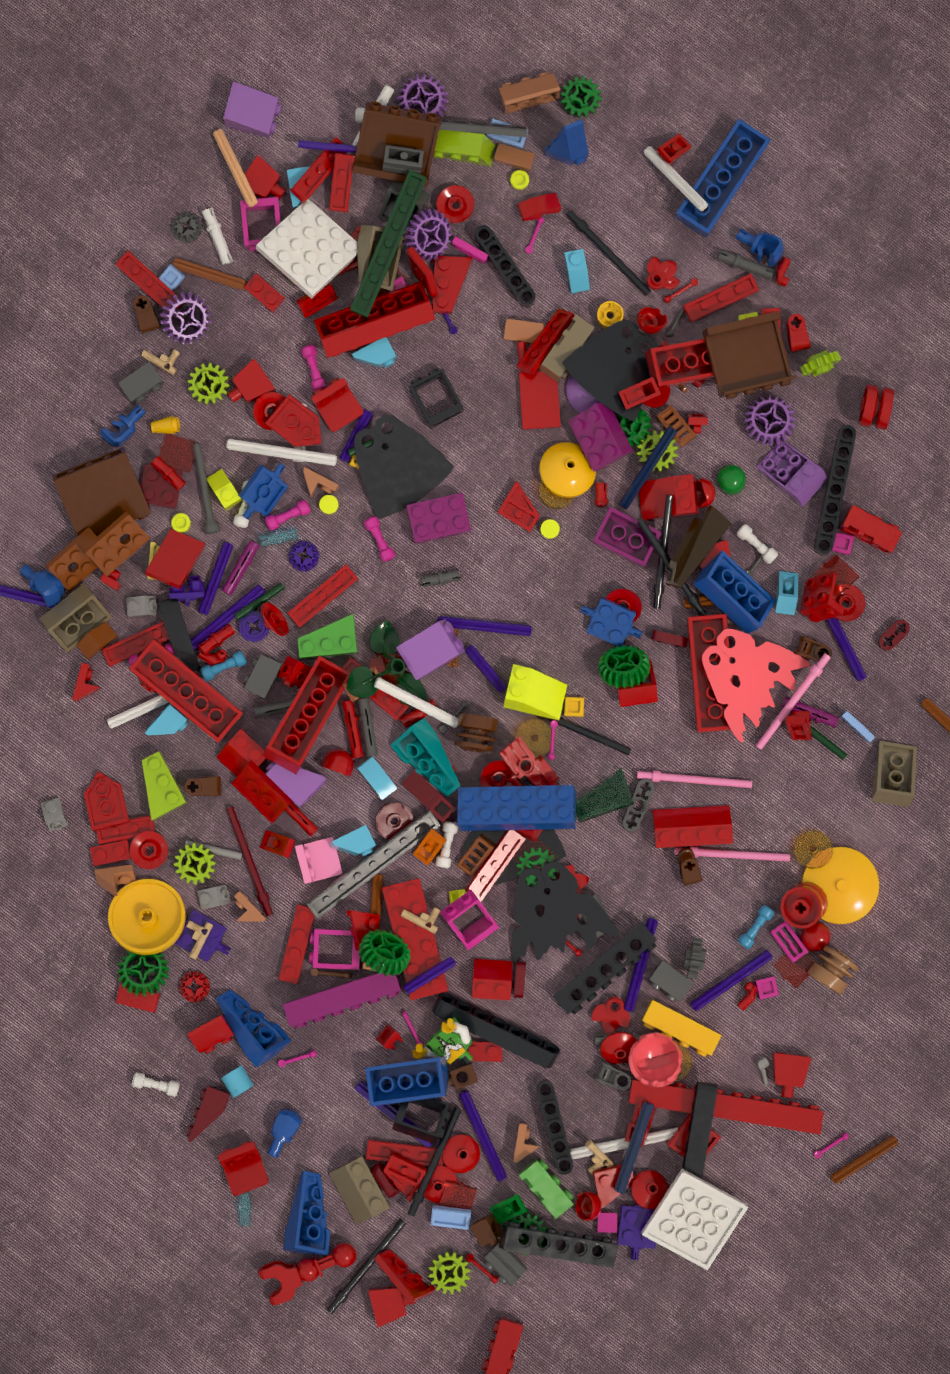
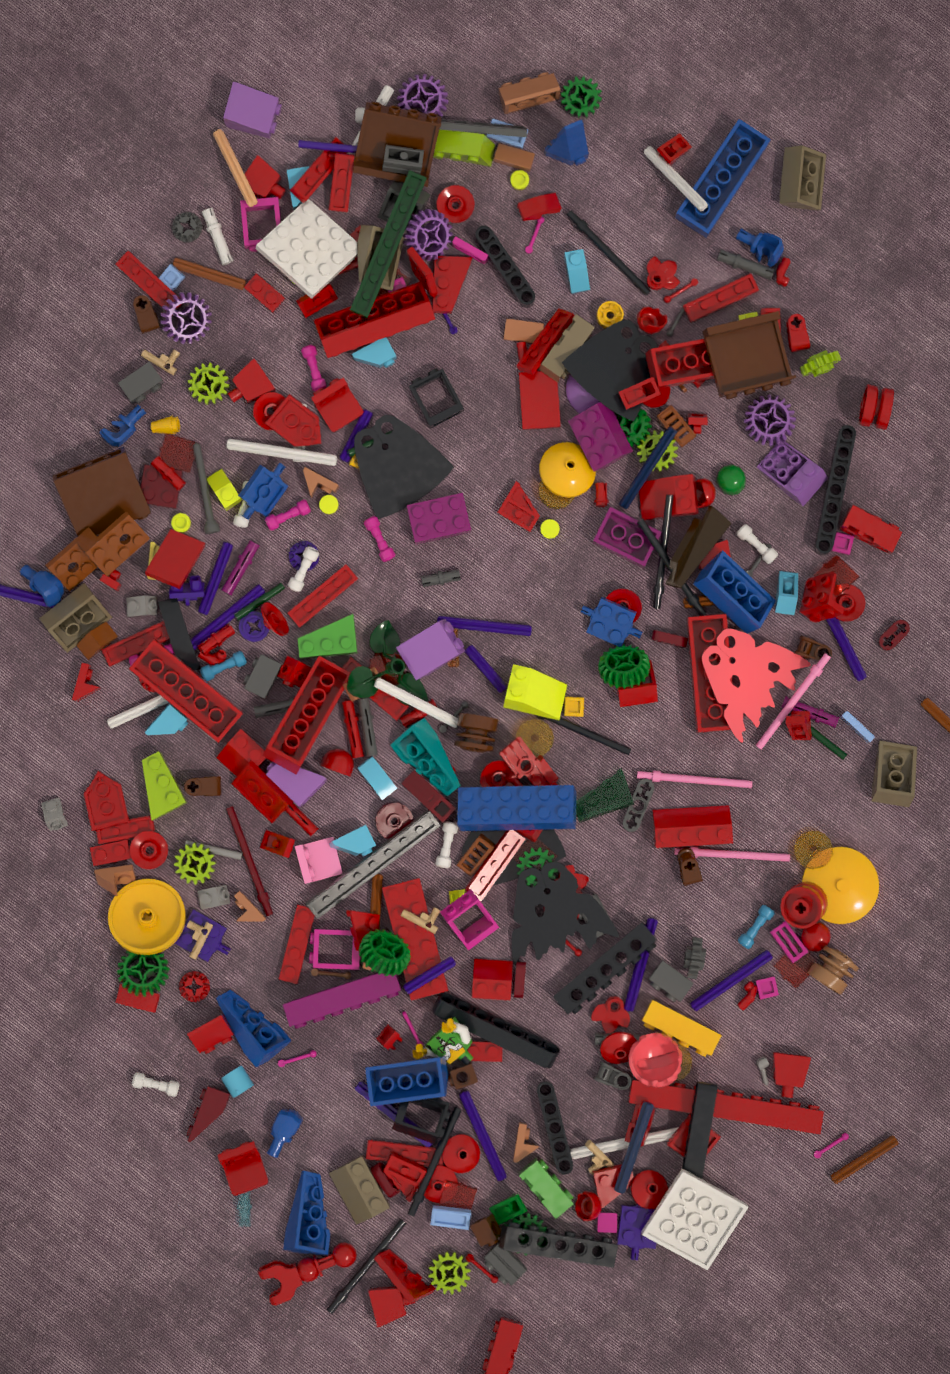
clear light blue pin [259,527,299,547] -> none
orange slope [413,829,447,866] -> none
dark pink hinge [547,720,558,760] -> none
none -> white piece [287,547,319,592]
none -> dark tan slope [779,145,826,210]

